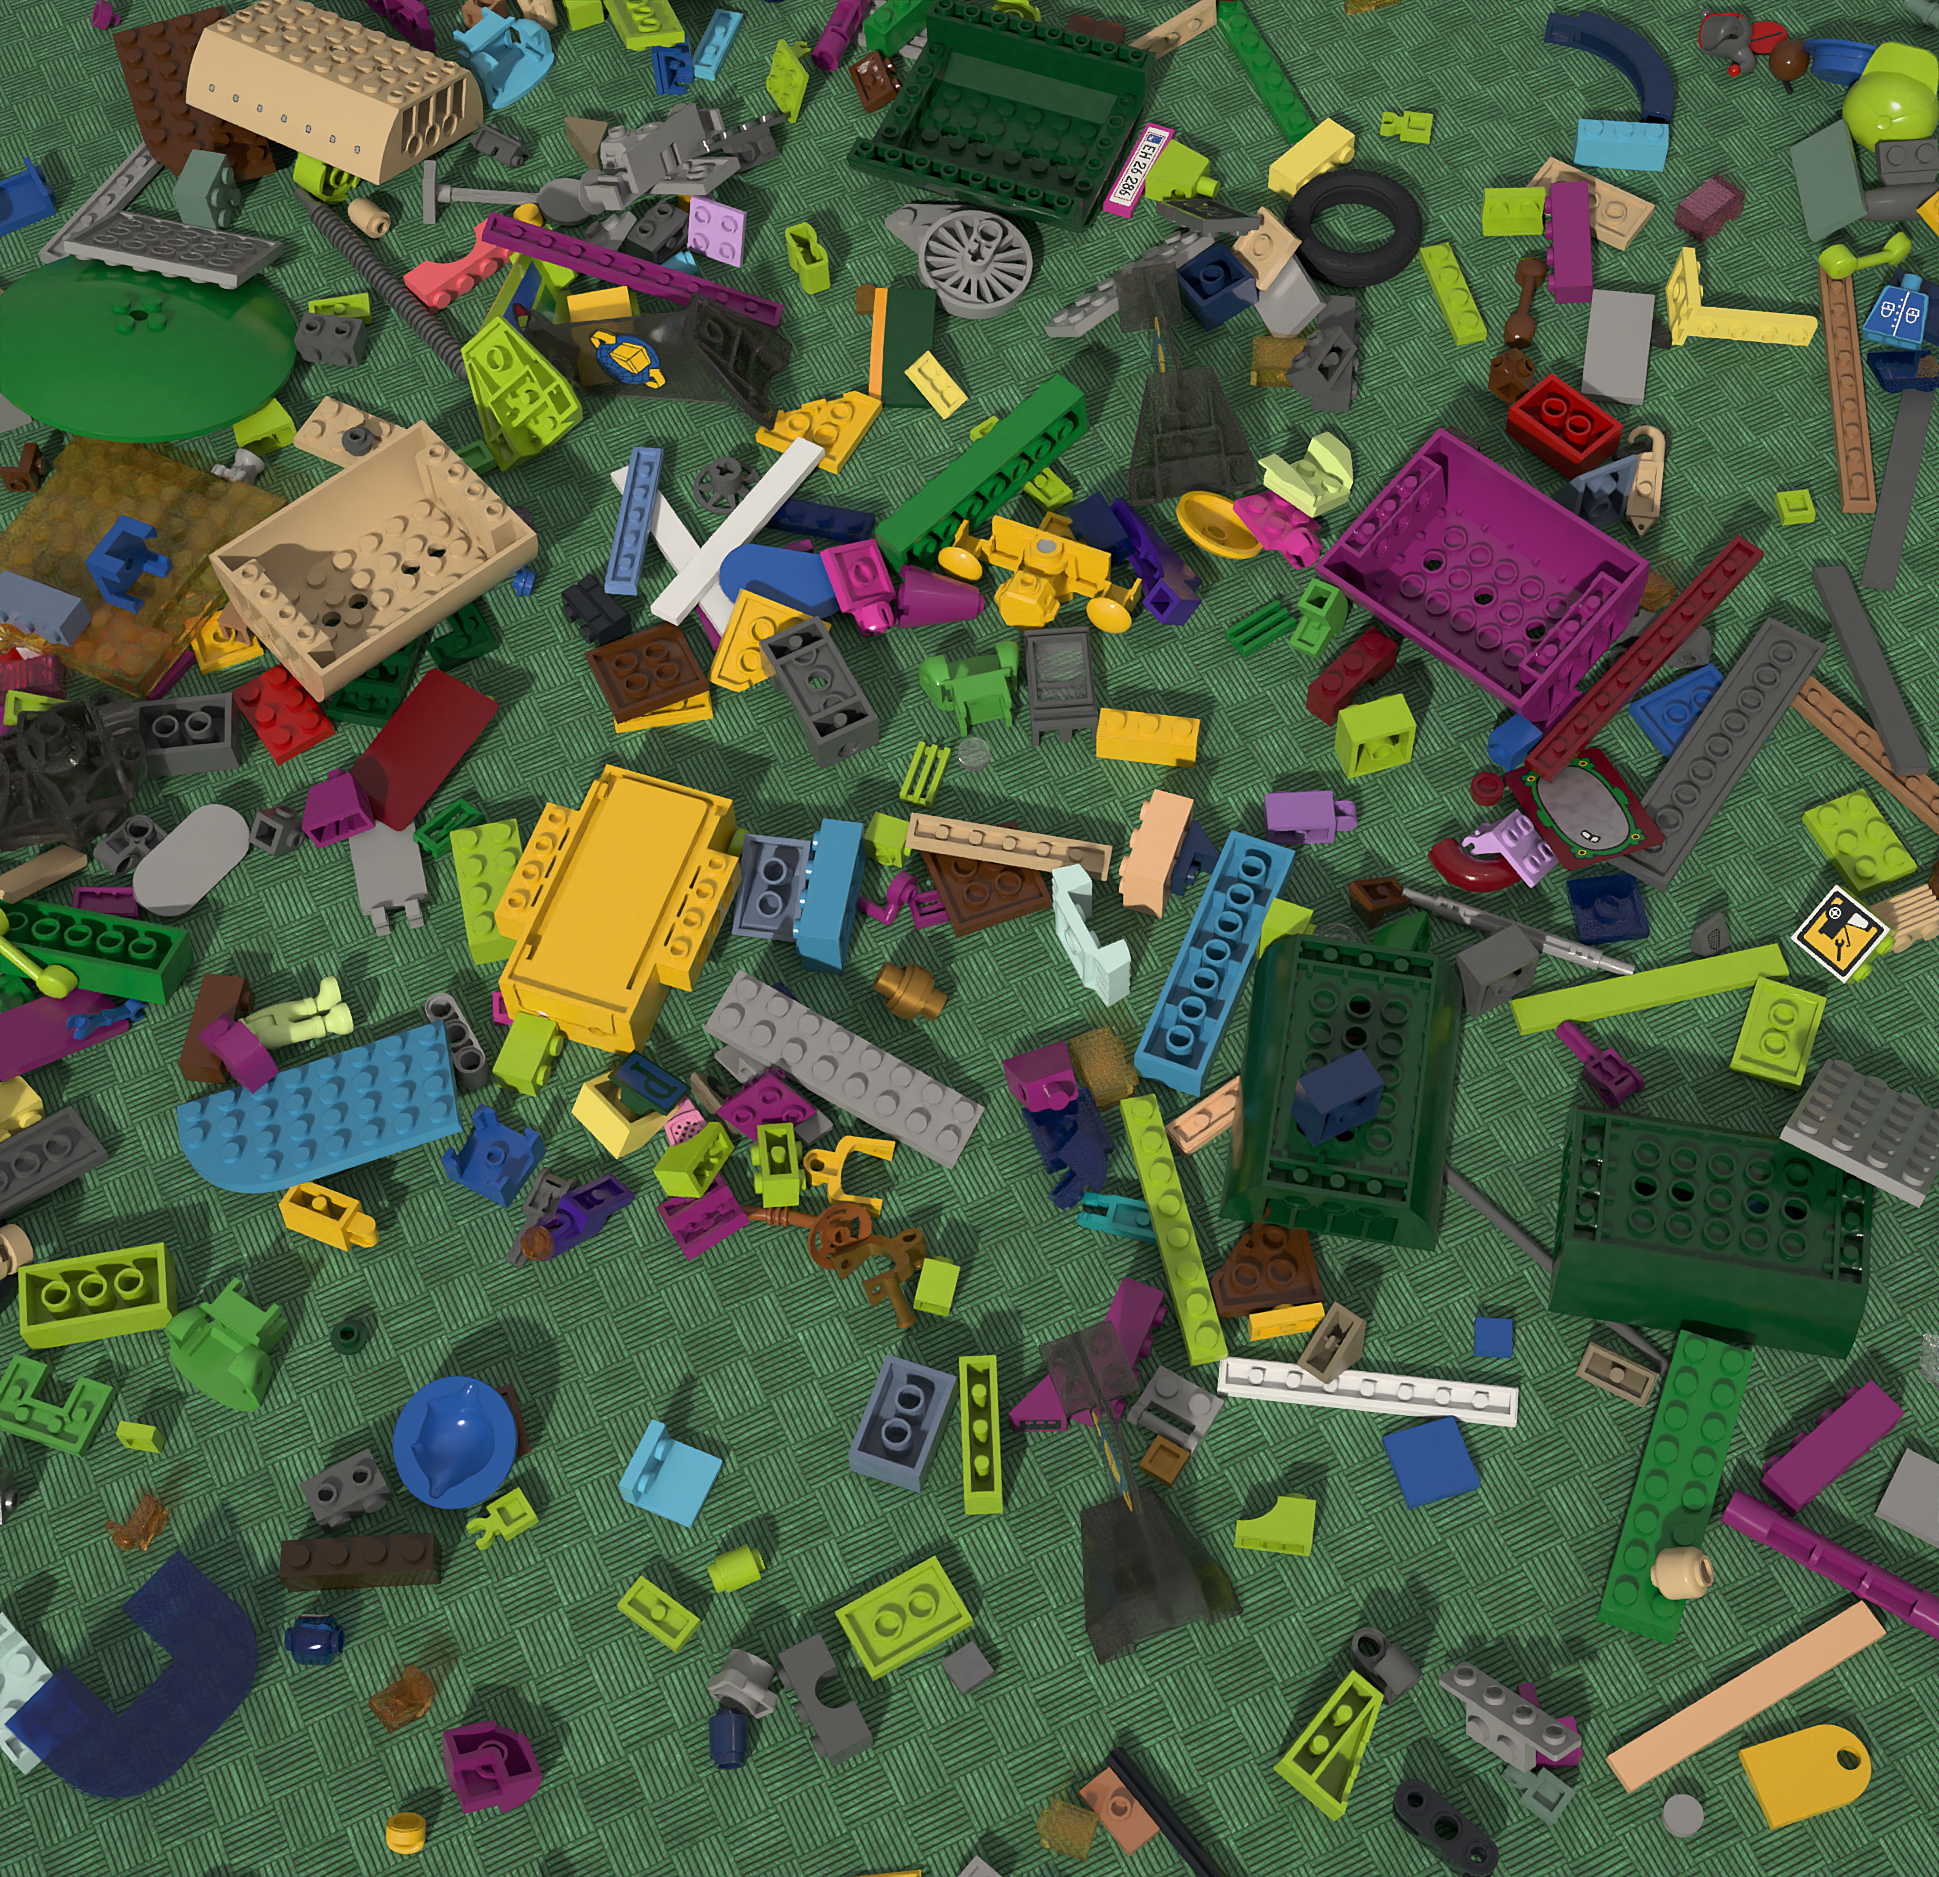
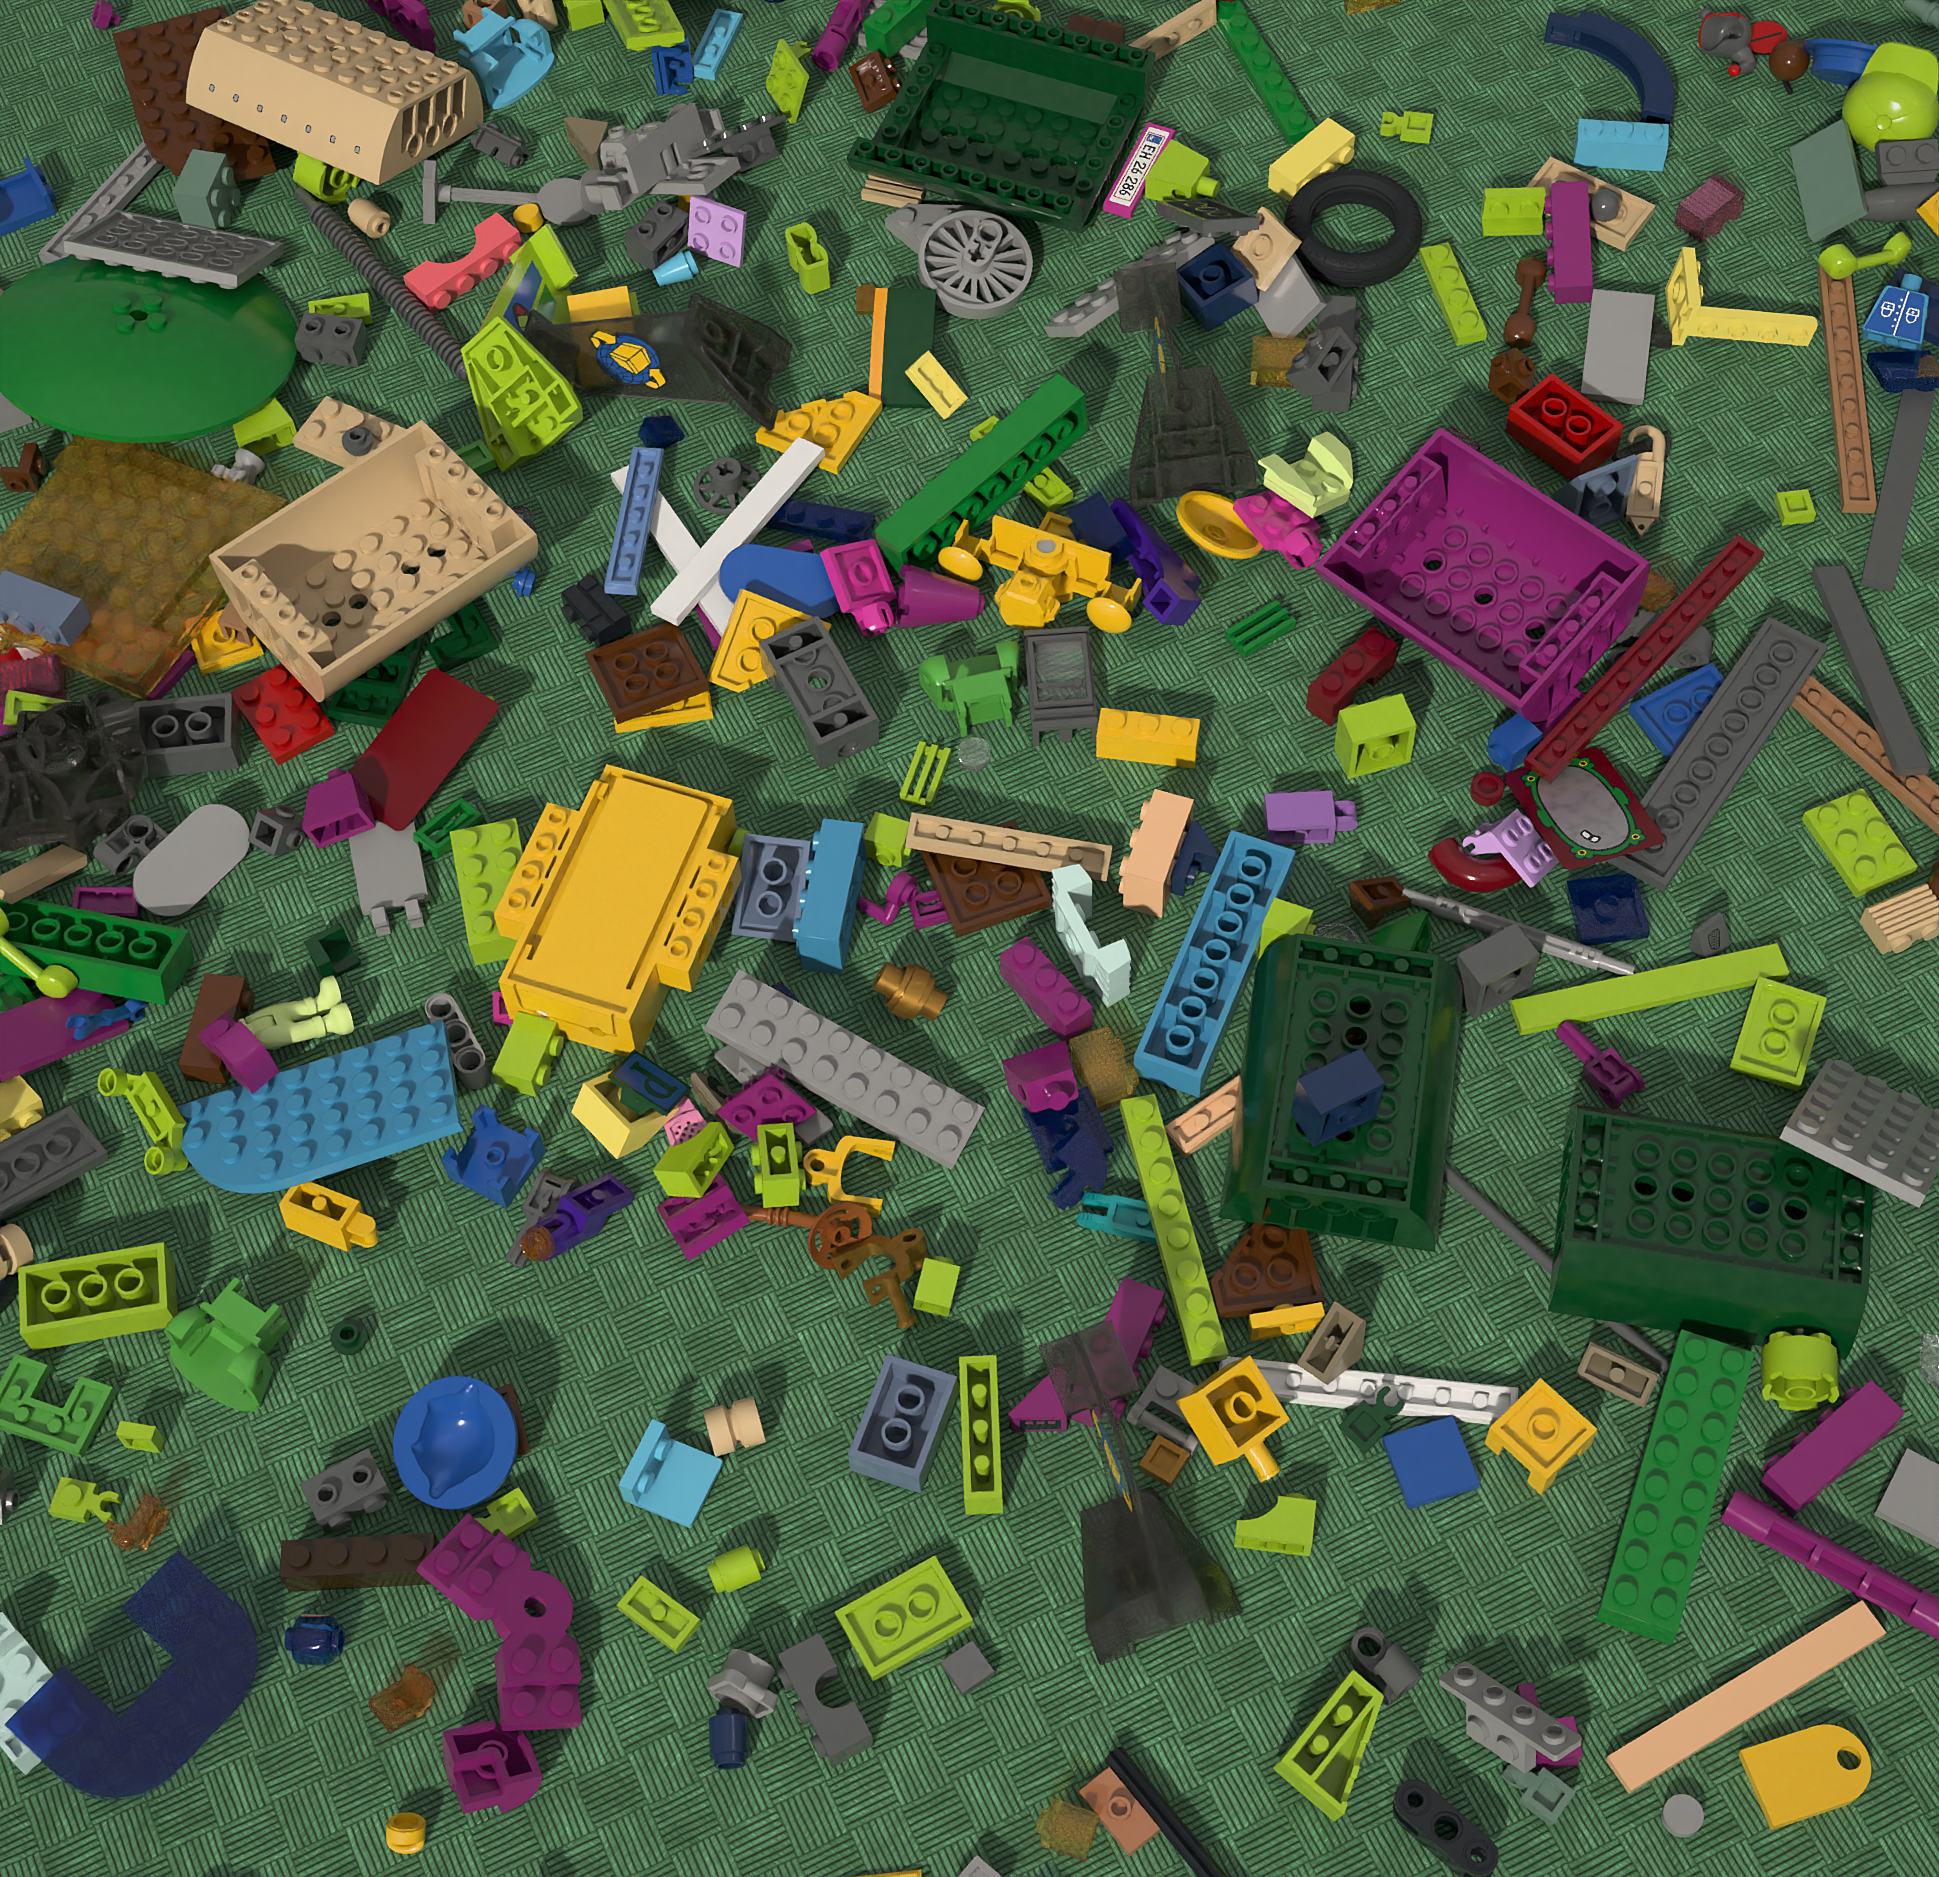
blue panel [85,515,173,614] -> none
magenta plate [481,211,784,334] -> none
light grey plate [576,211,637,274] -> none
bright green brick [1288,578,1348,660] -> none
blue tile [1474,1317,1513,1359] -> none
tan head [1651,1546,1714,1600] -> none
piece [1791,885,1898,984] -> none
none -> lime plate [48,1476,122,1524]
none -> lime plate [98,1068,189,1175]
none -> dark green panel [303,923,361,979]
none -> magenta plate [416,1513,582,1731]
none -> clear blue slope [638,415,685,449]
none -> tan wheel [703,1396,766,1457]
none -> tan tile [861,175,926,208]
none -> magenta brick [1000,936,1093,1045]
none -> yellow brick [1175,1355,1290,1482]
none -> dark green plate [1338,1386,1405,1454]
none -> yellow panel [1485,1378,1598,1495]
none -> dark grey piece [1589,190,1620,222]
none -> lime brick [1761,1331,1840,1411]

